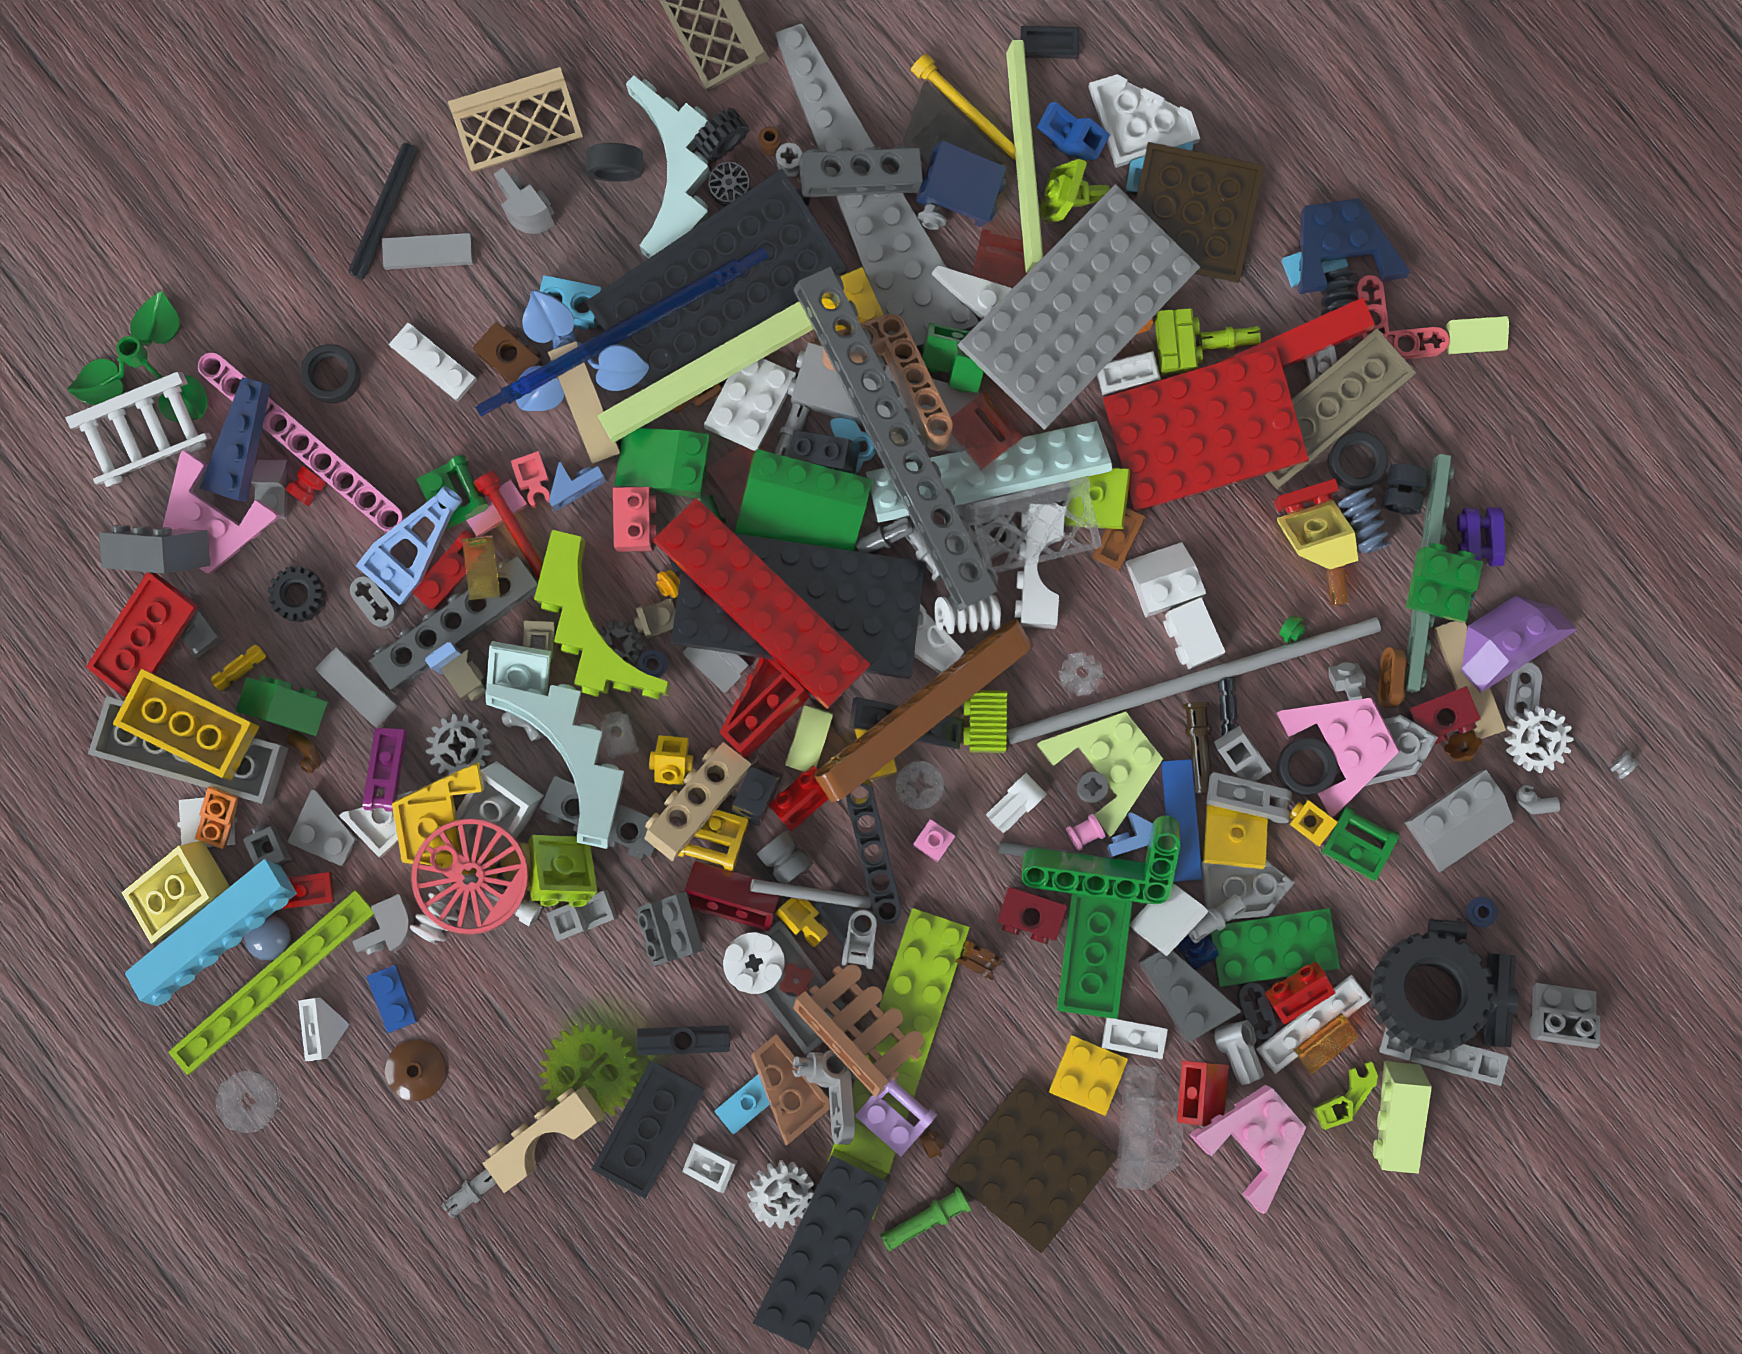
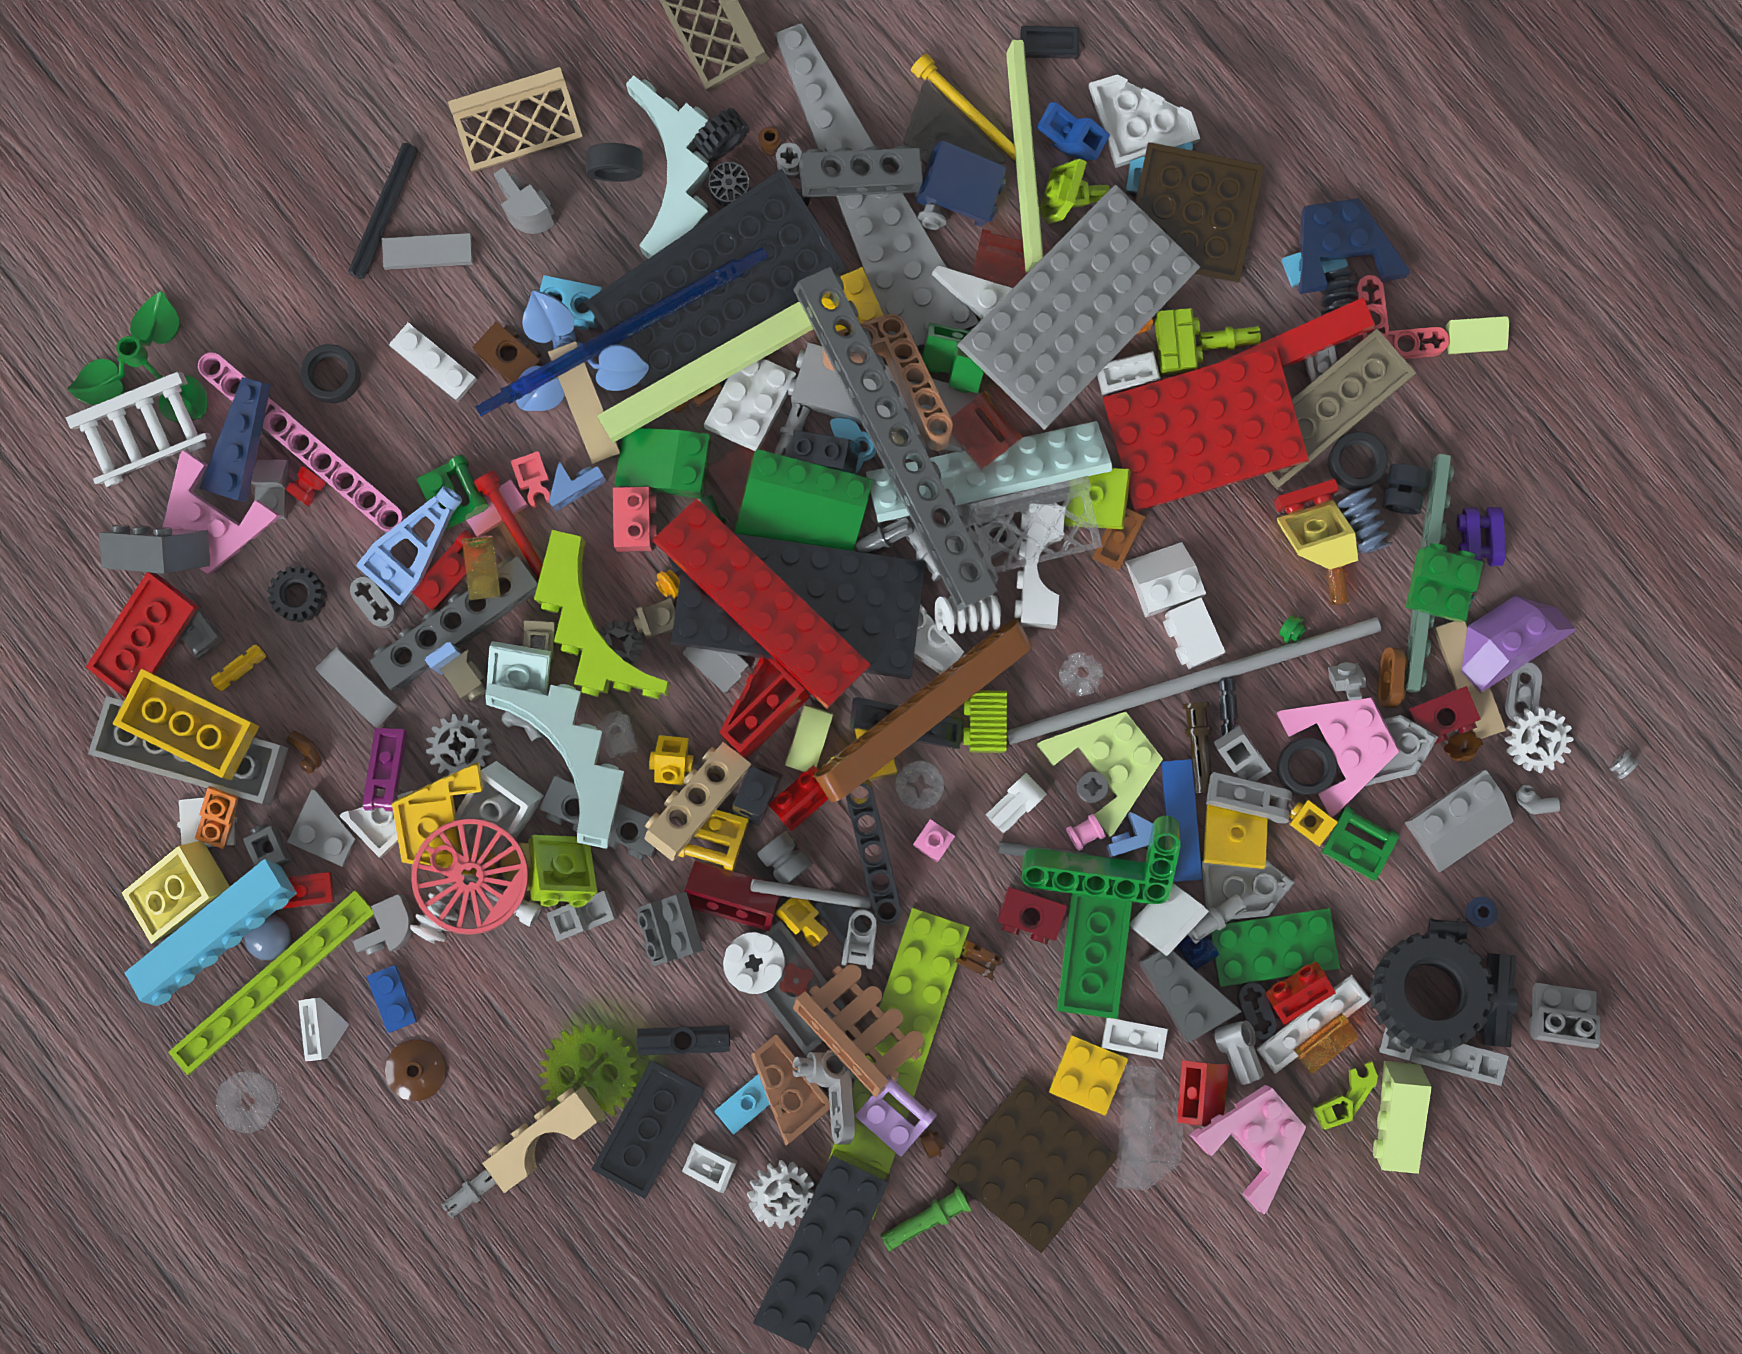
green brick [235,675,327,736] -> none
dark blue plate [637,649,668,678] -> none

